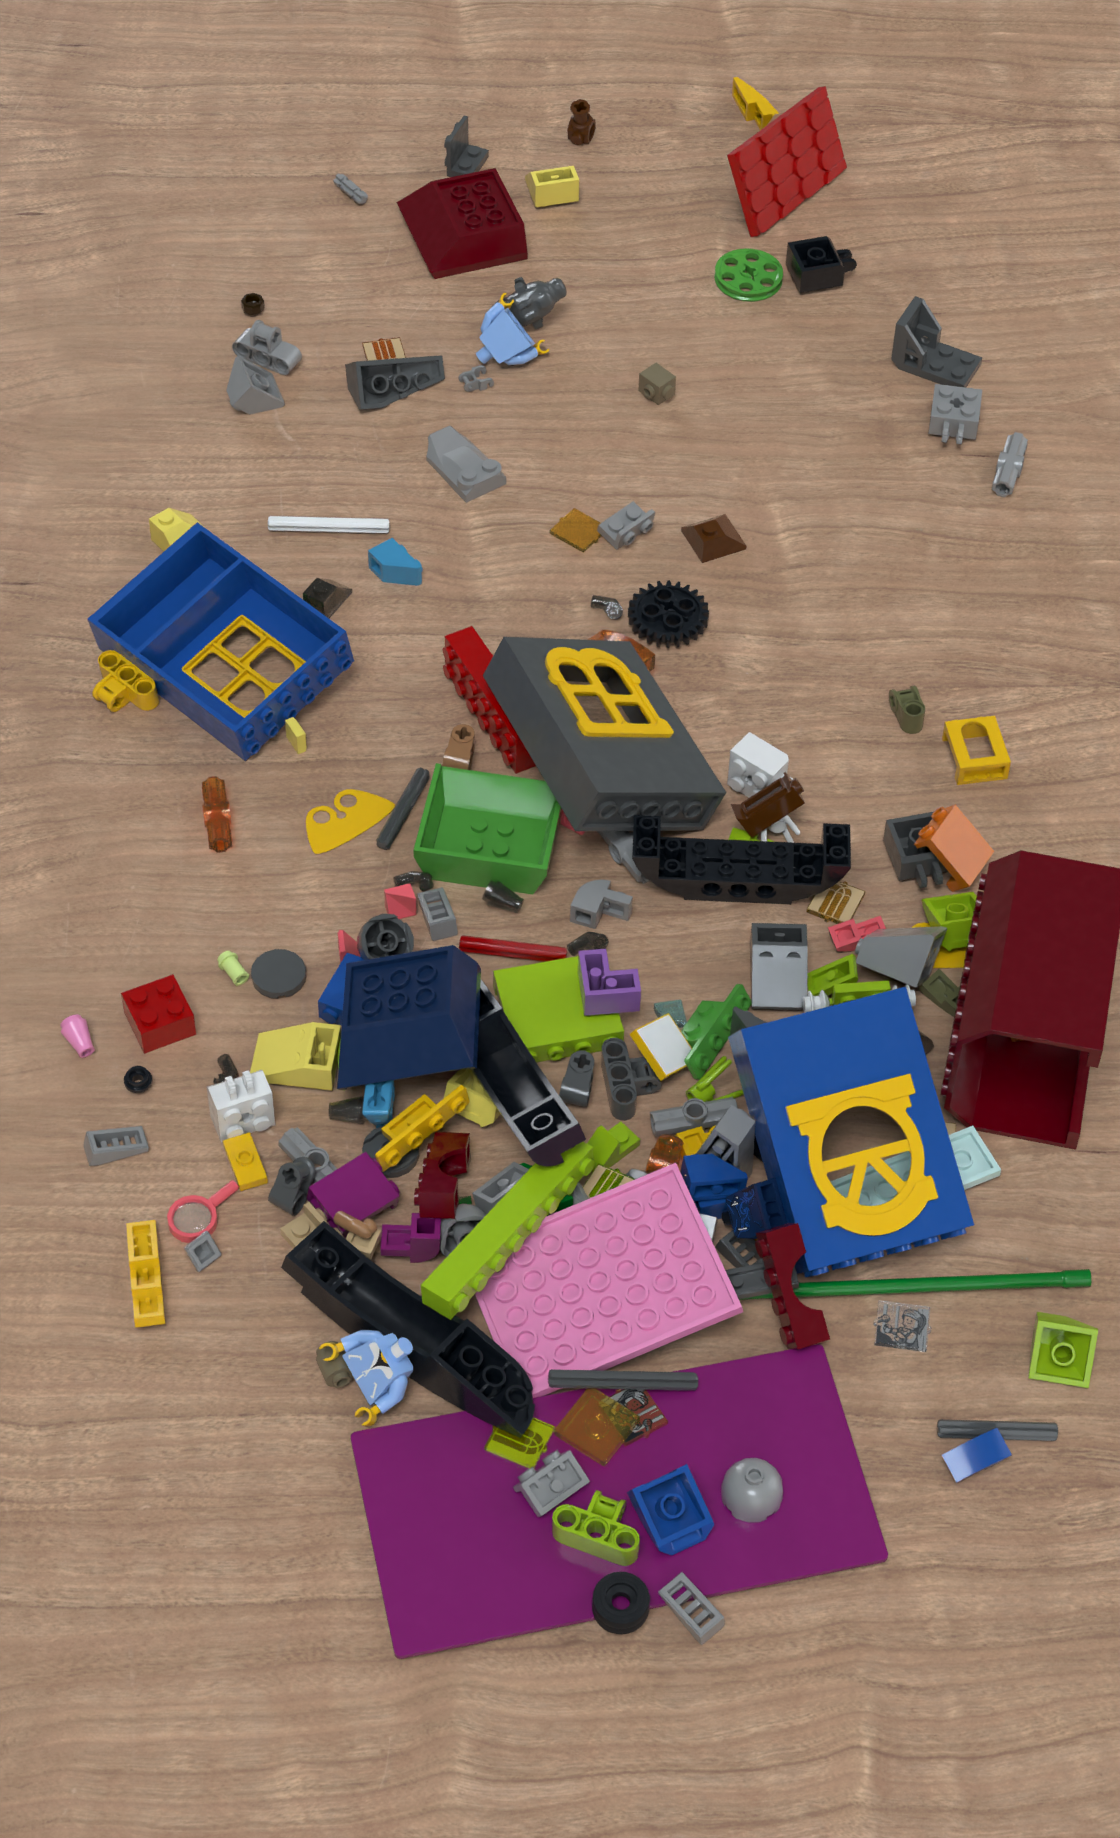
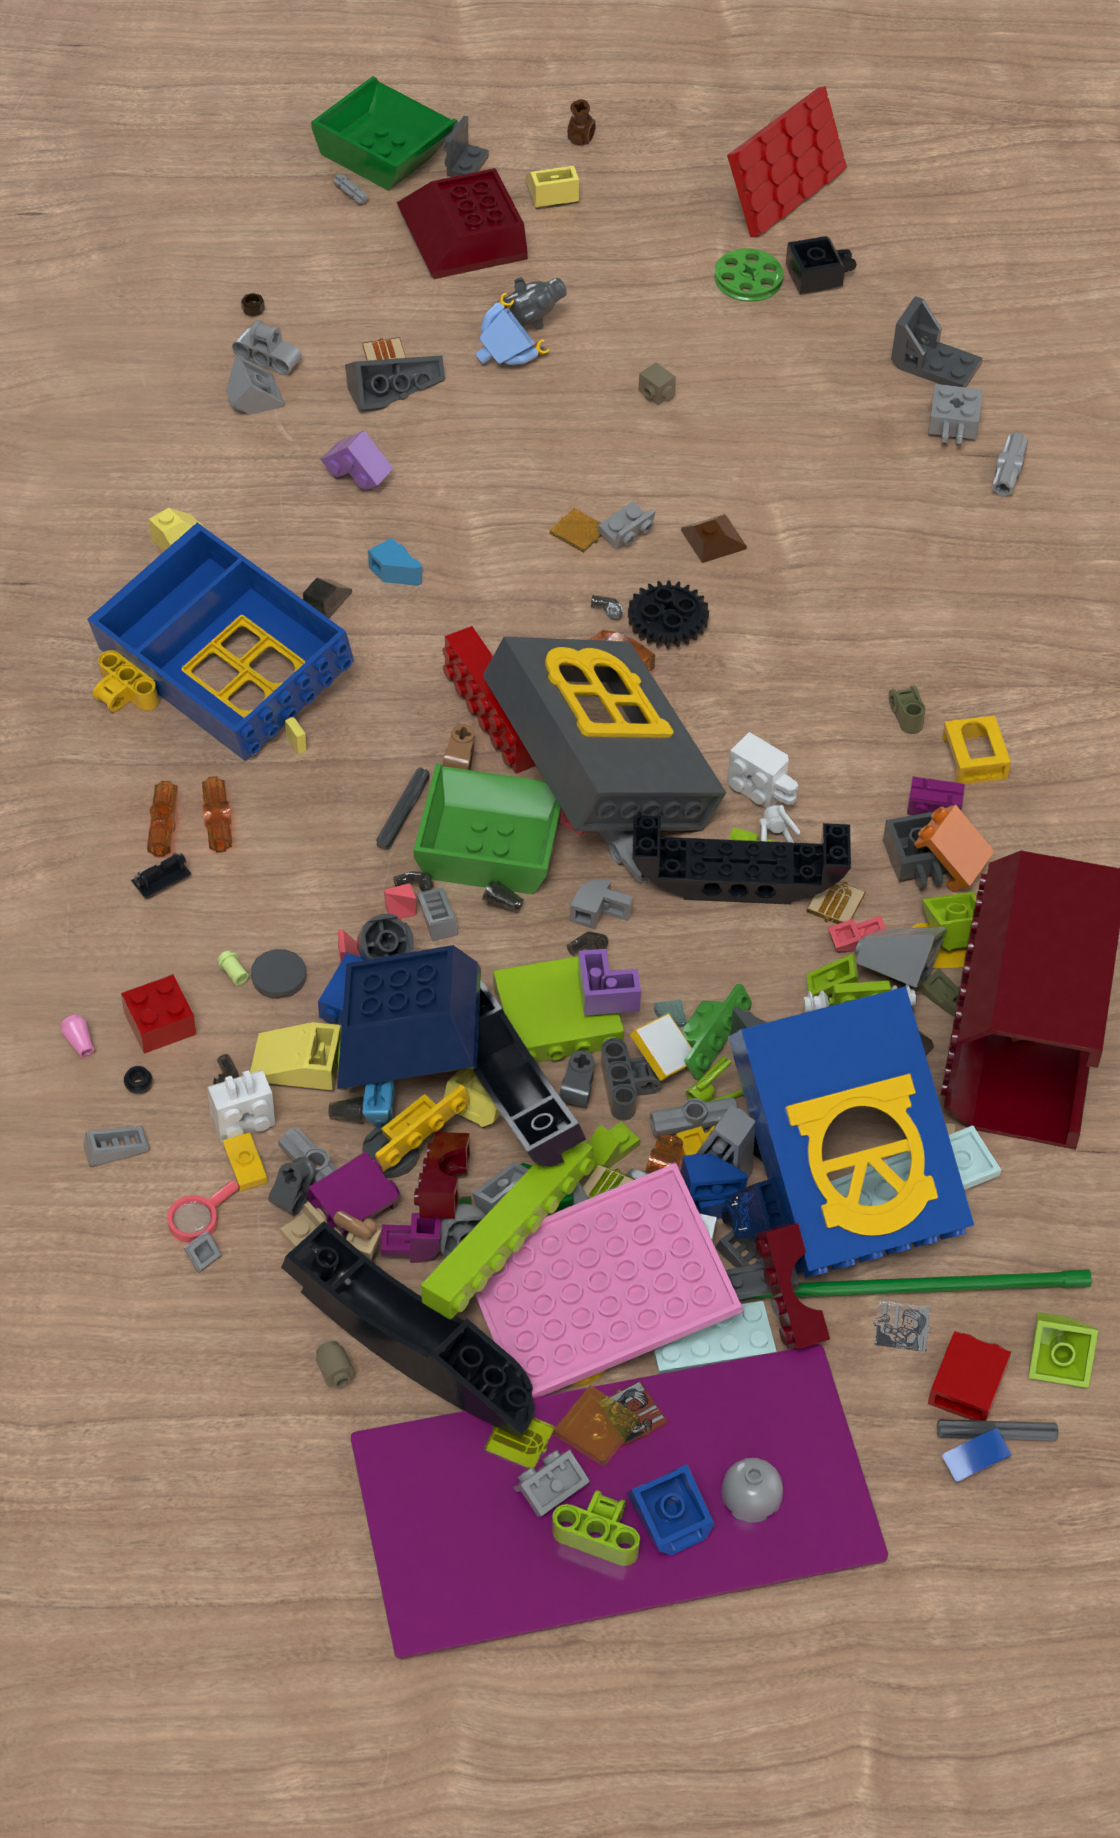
yellow slope [126,1220,165,1328] -> none
white axle [268,516,390,534] -> none
yellow piece [306,789,395,854] -> none
light blue torso [319,1330,413,1427] -> none
light grey slope [426,426,506,503] -> none
light grey piece [458,365,494,392] -> none
red axle [459,935,567,961] -> none
dark grey axle [548,1369,698,1391] -> none
black tyre [592,1572,650,1634] -> none
light grey slope [658,1572,725,1645] -> none
reddish brown window [731,772,805,838] -> none
yellow slope [732,77,779,130] -> none
slope [750,923,808,1010] -> none
none -> black hinge [131,853,191,899]
none -> clear orange piece [147,781,178,857]
none -> green piece [311,76,458,191]
none -> medium lavender brick [320,430,393,491]
none -> light aqua plate [652,1301,777,1374]
none -> magenta brick [907,776,965,815]
none -> red brick [928,1331,1011,1421]

